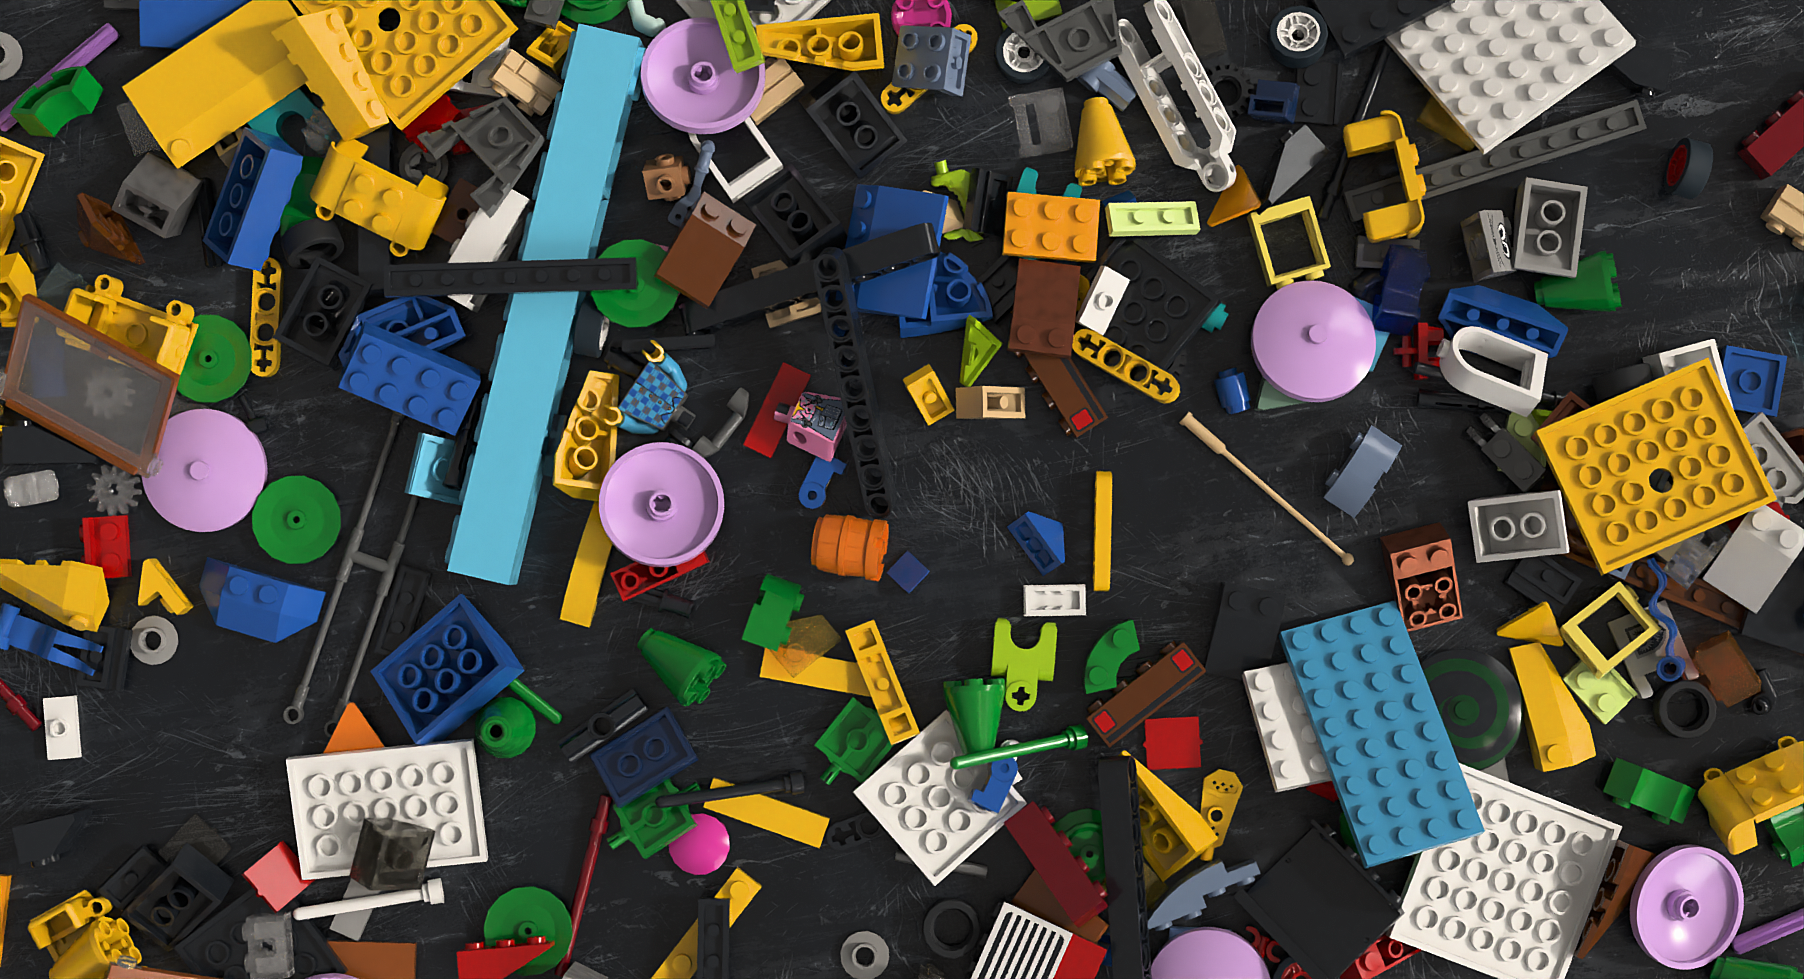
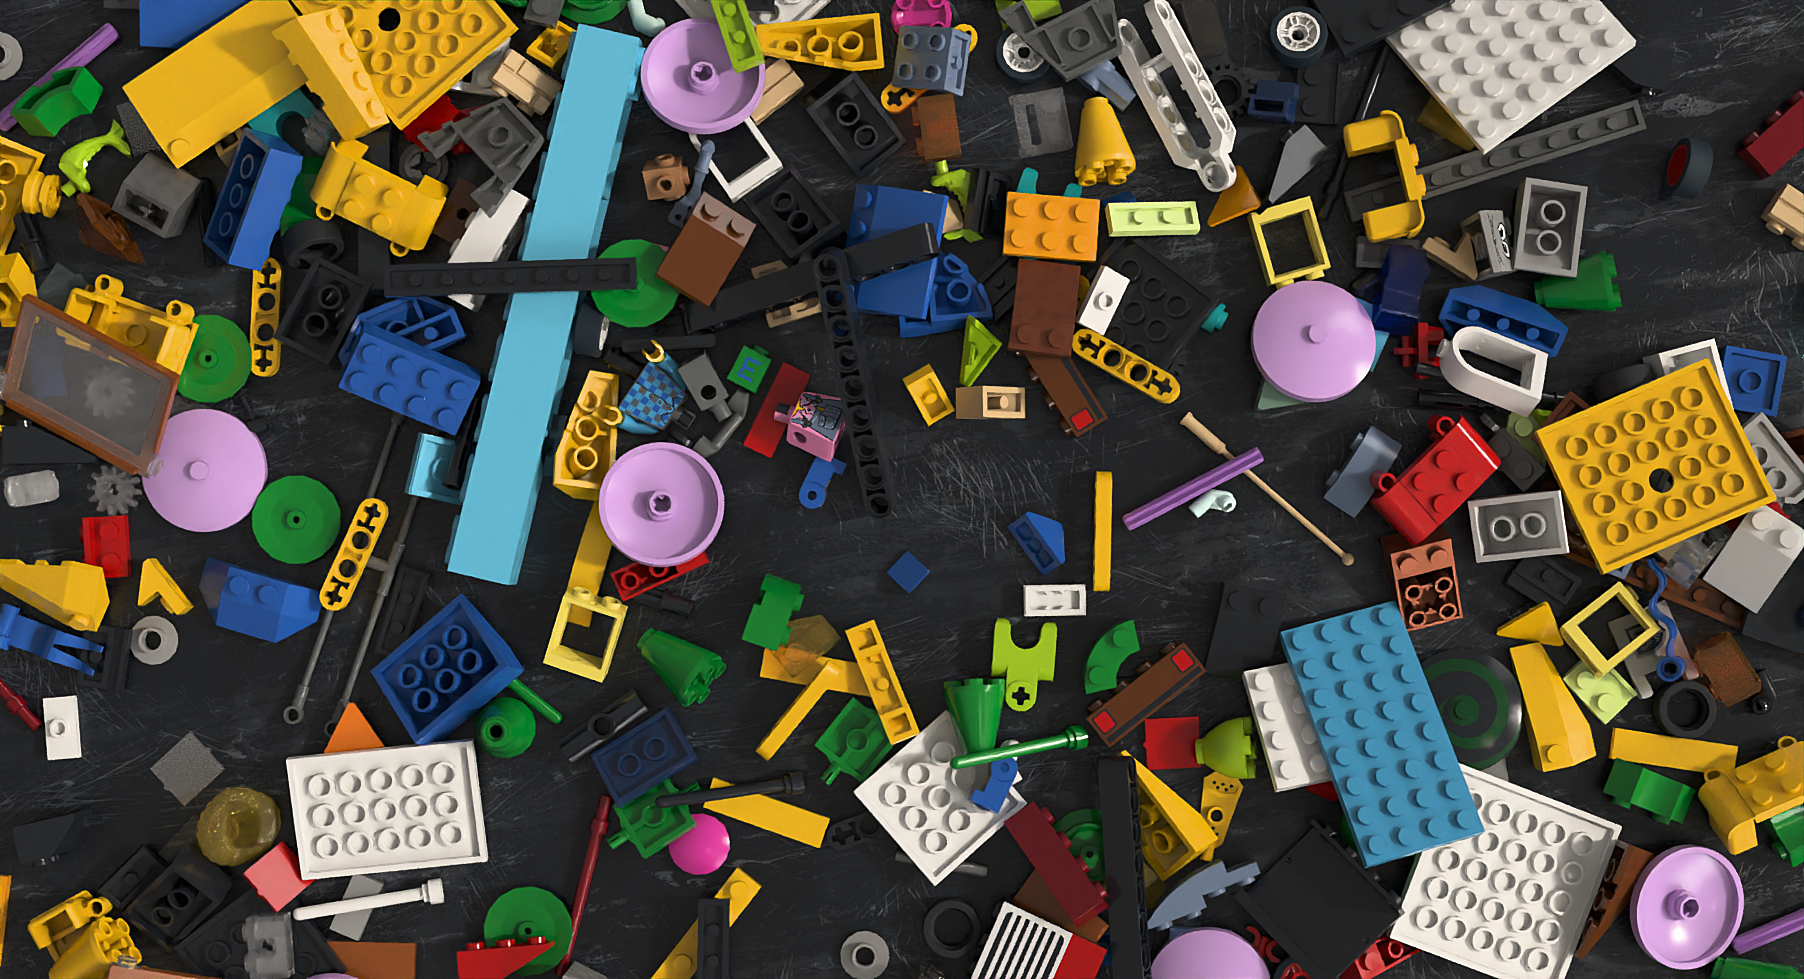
clear smoke slope [349,818,435,891] -> none
orange piece [811,515,889,582] -> none
blue brick [1214,367,1252,415] -> none
none -> yellow wheel [22,171,62,218]
none -> lime animal [59,119,133,197]
none -> clear piece [150,732,225,806]
none -> clear yellow piece [196,787,282,866]
none -> yellow beam [319,498,389,611]
none -> light yellow window [543,587,628,683]
none -> dark grey torso [677,350,732,423]
none -> green brick [727,344,773,394]
none -> yellow beam [755,659,841,761]
none -> clear orange brick [911,93,962,164]
none -> medium lavender axle [1122,447,1263,530]
none -> light aqua arm [1188,489,1236,518]
none -> lime piece [1195,716,1257,779]
none -> red container [1368,414,1501,545]
none -> tan slope [1419,233,1478,283]
none -> yellow tile [1609,728,1738,774]

